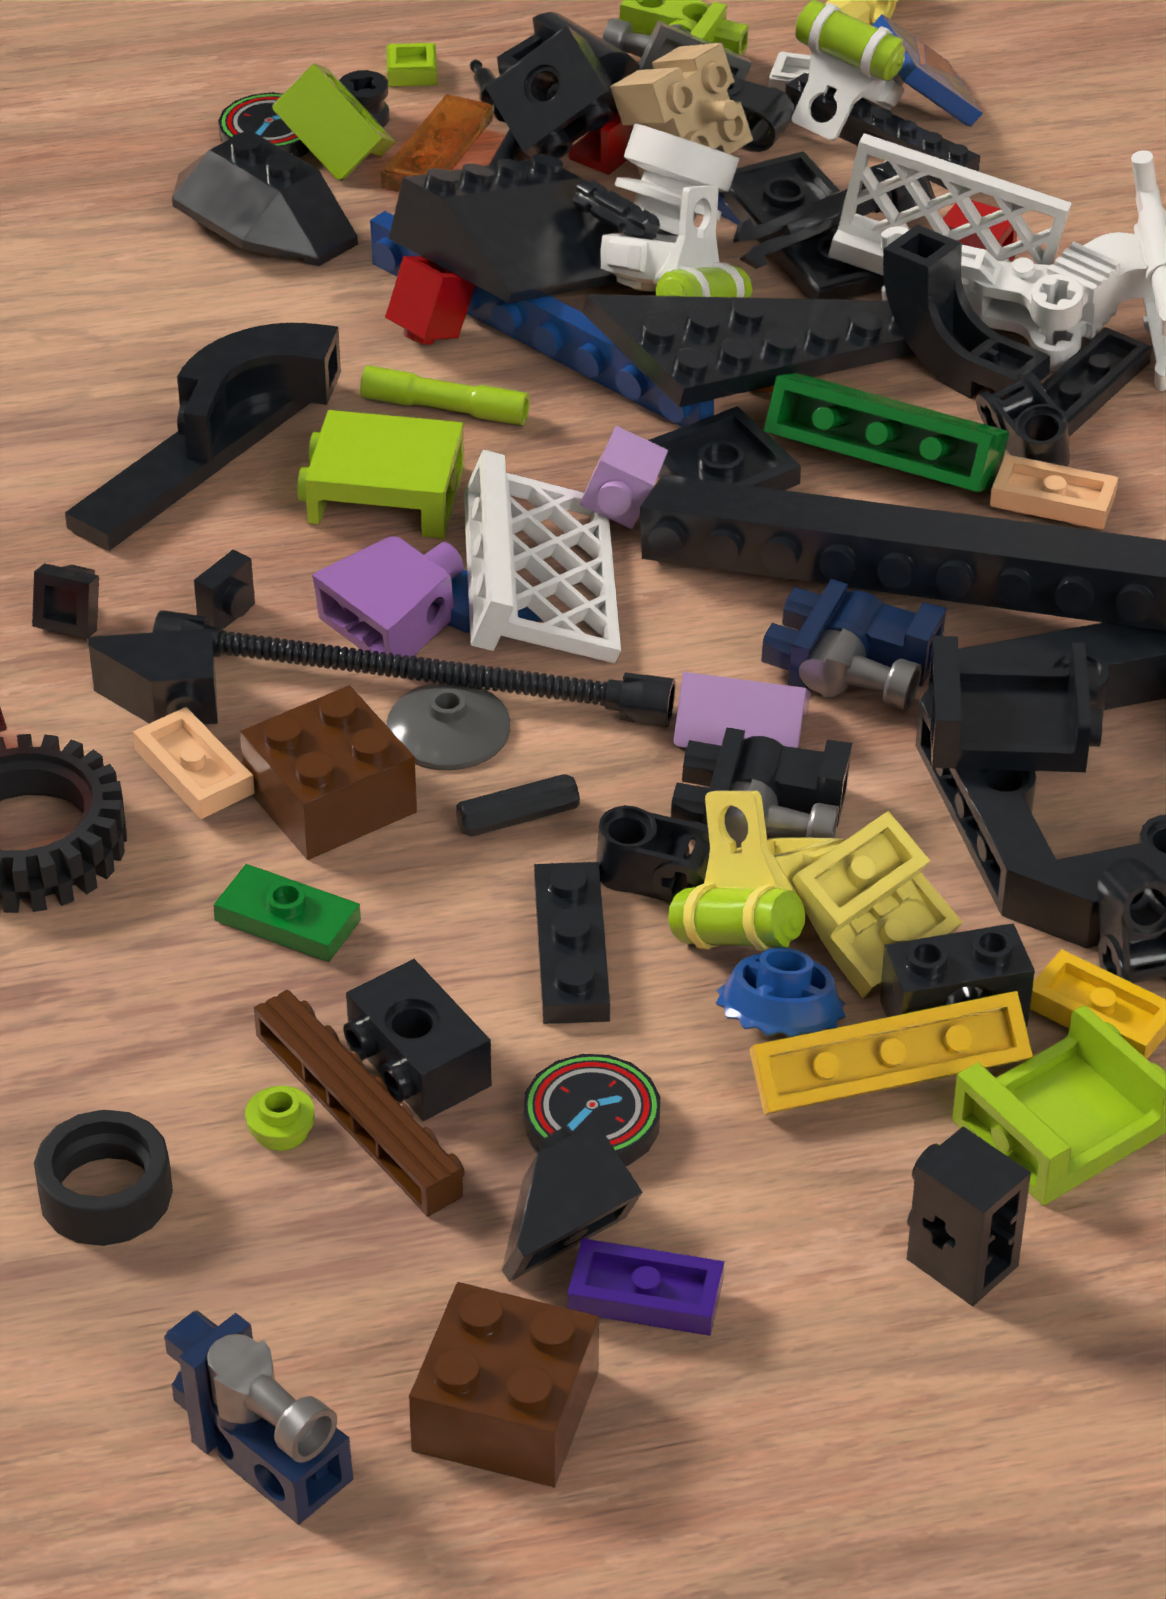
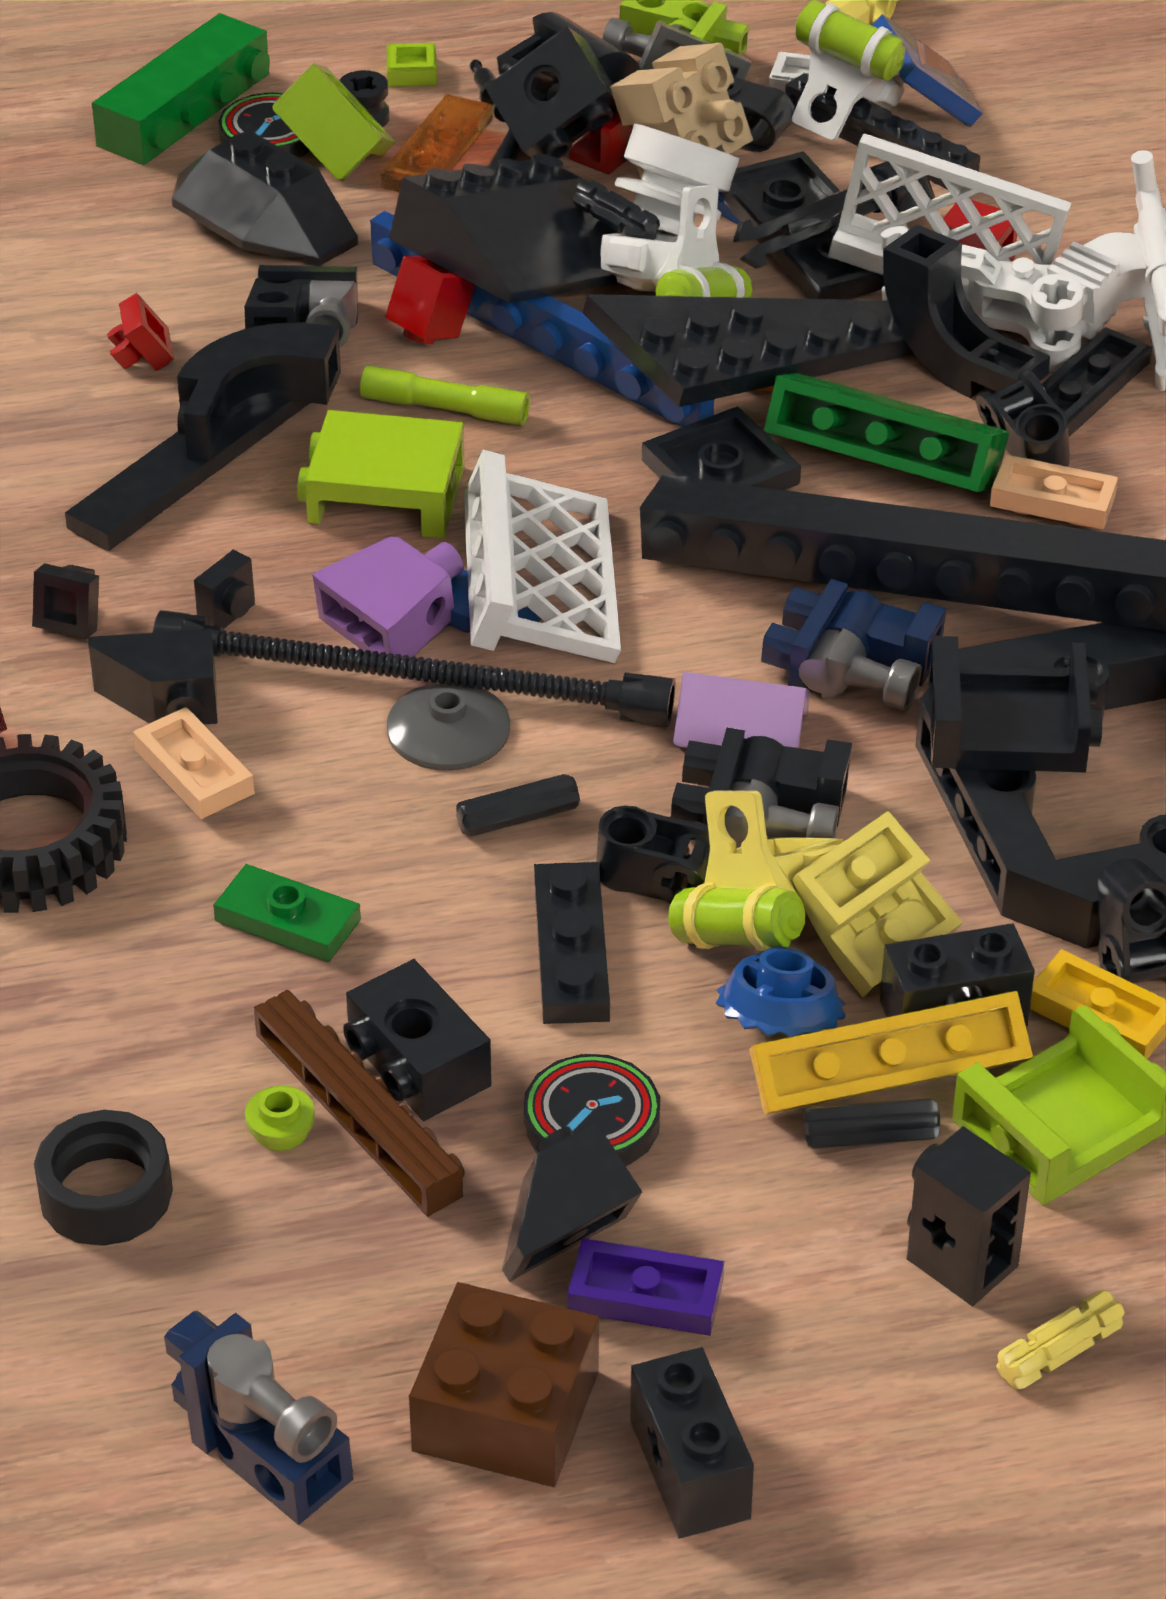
reddish brown brick [240,685,417,860] -> none
lavender brick [579,426,668,529] -> none
none -> green brick [92,13,270,165]
none -> red tile [107,292,174,371]
none -> black hips [244,265,358,348]
none -> black brick [630,1347,754,1539]
none -> black axle [803,1098,941,1148]
none -> light yellow axle [996,1290,1125,1390]

